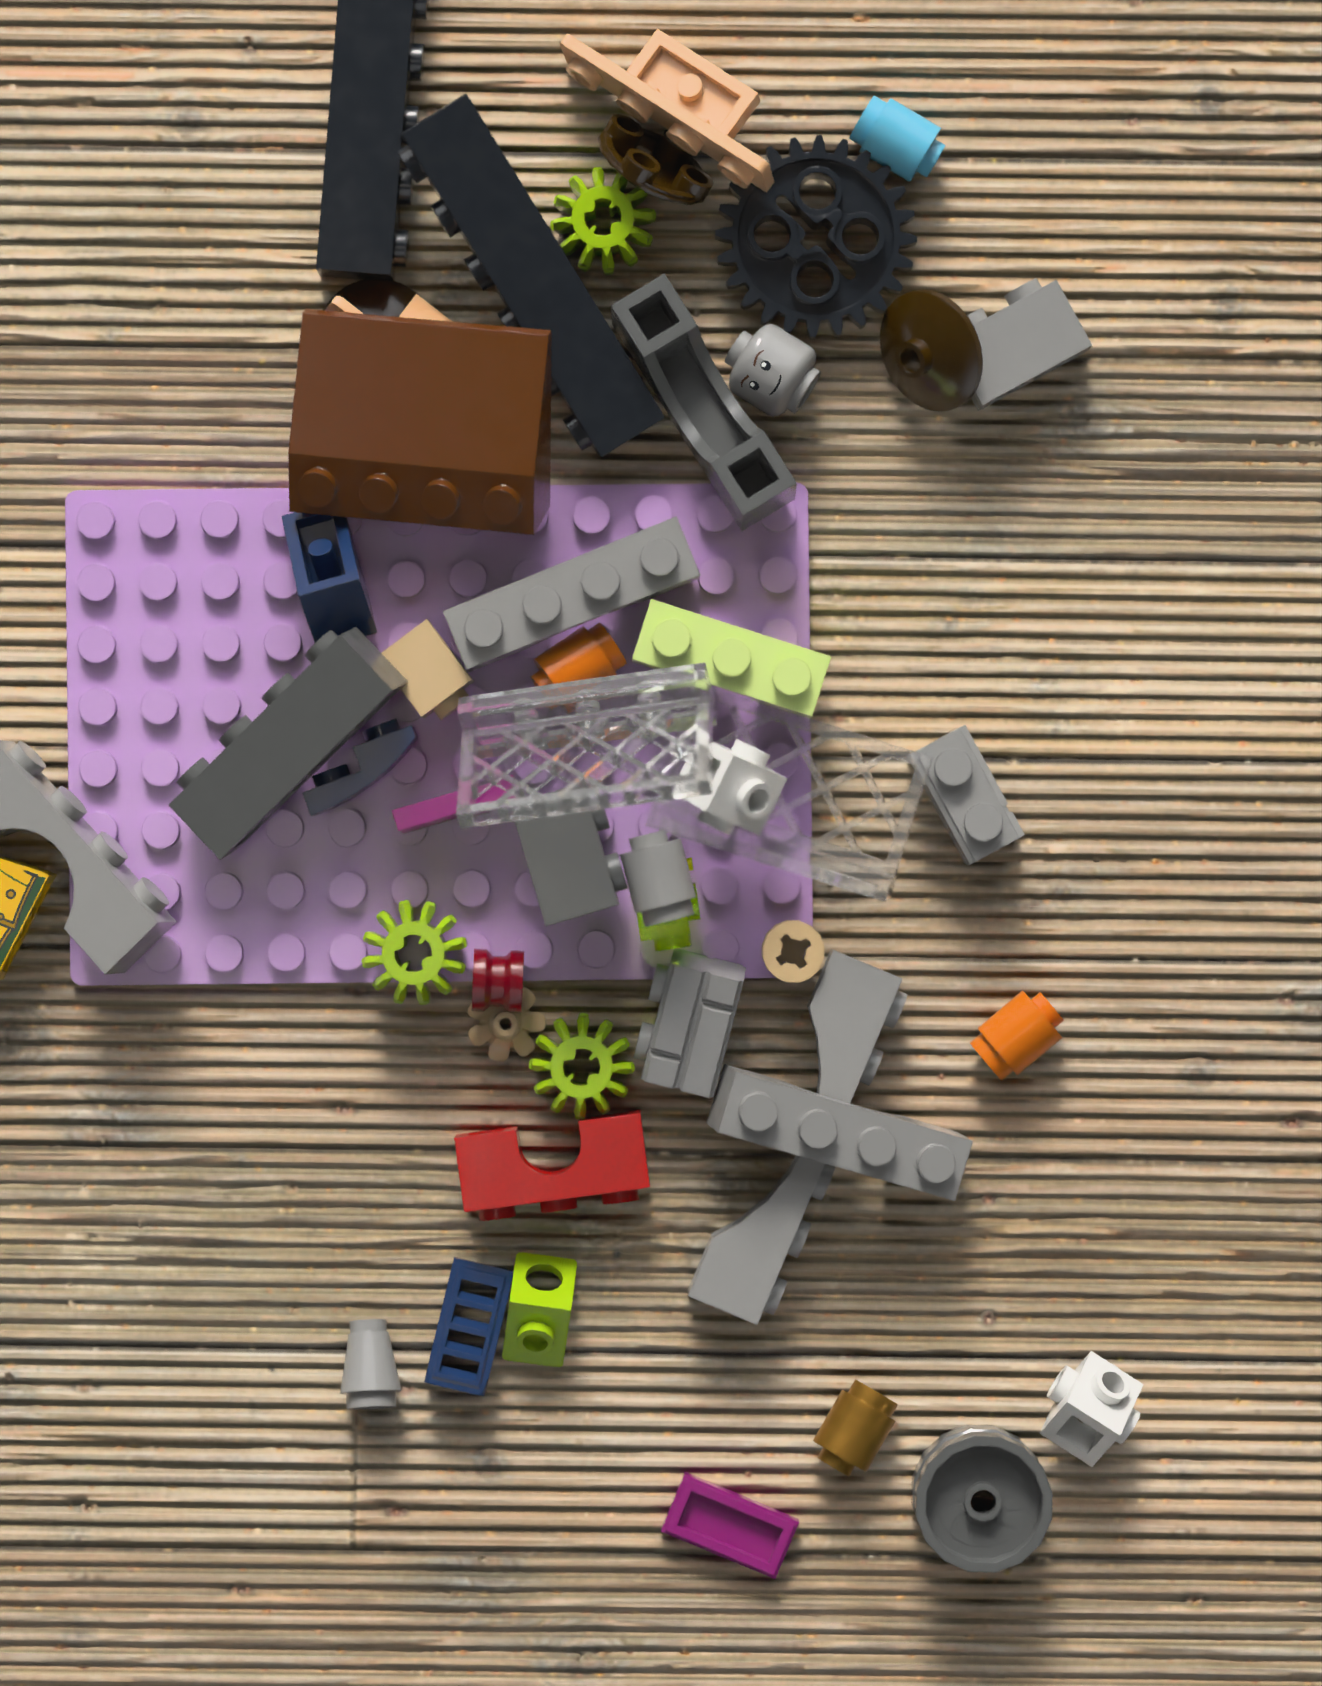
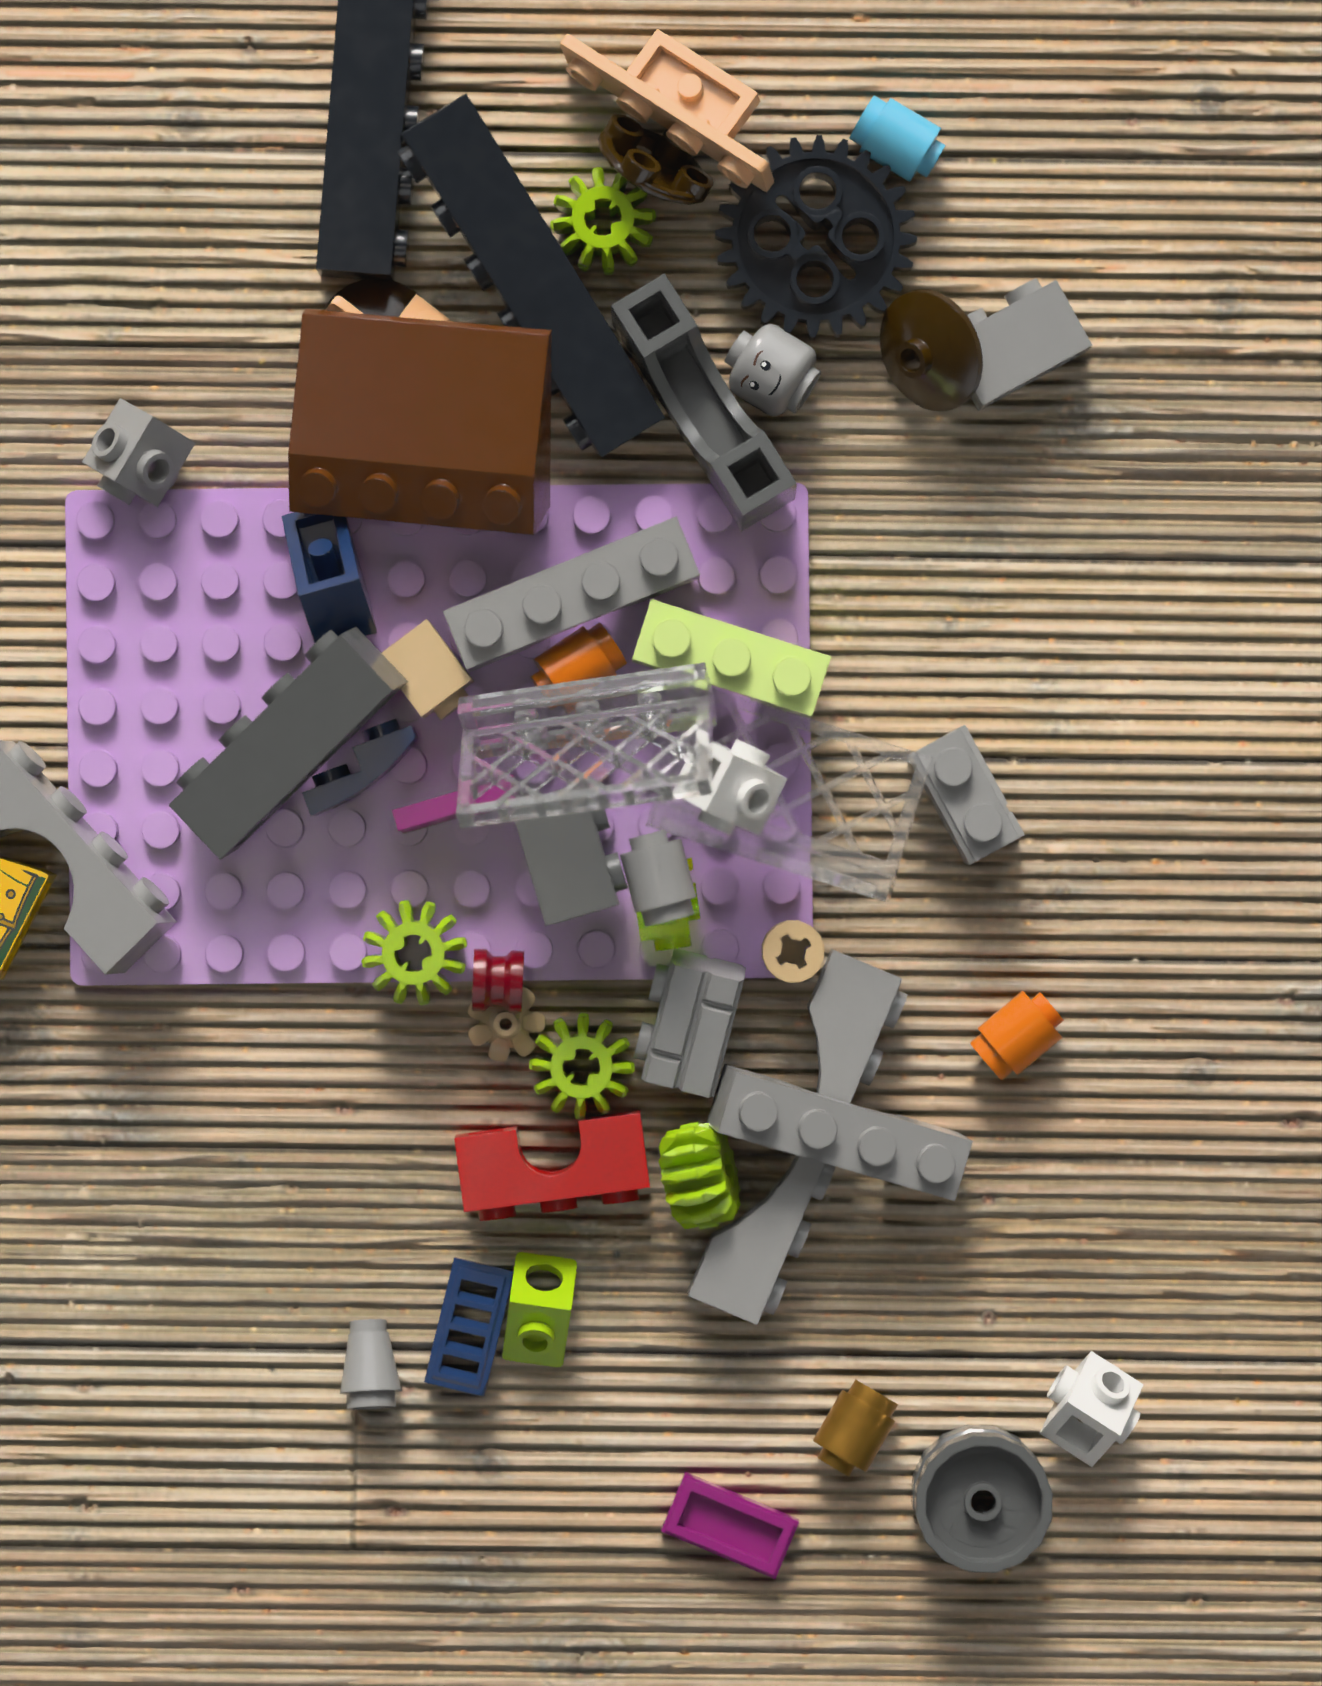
none -> light grey brick [82,398,195,507]
none -> lime gear [658,1122,741,1230]

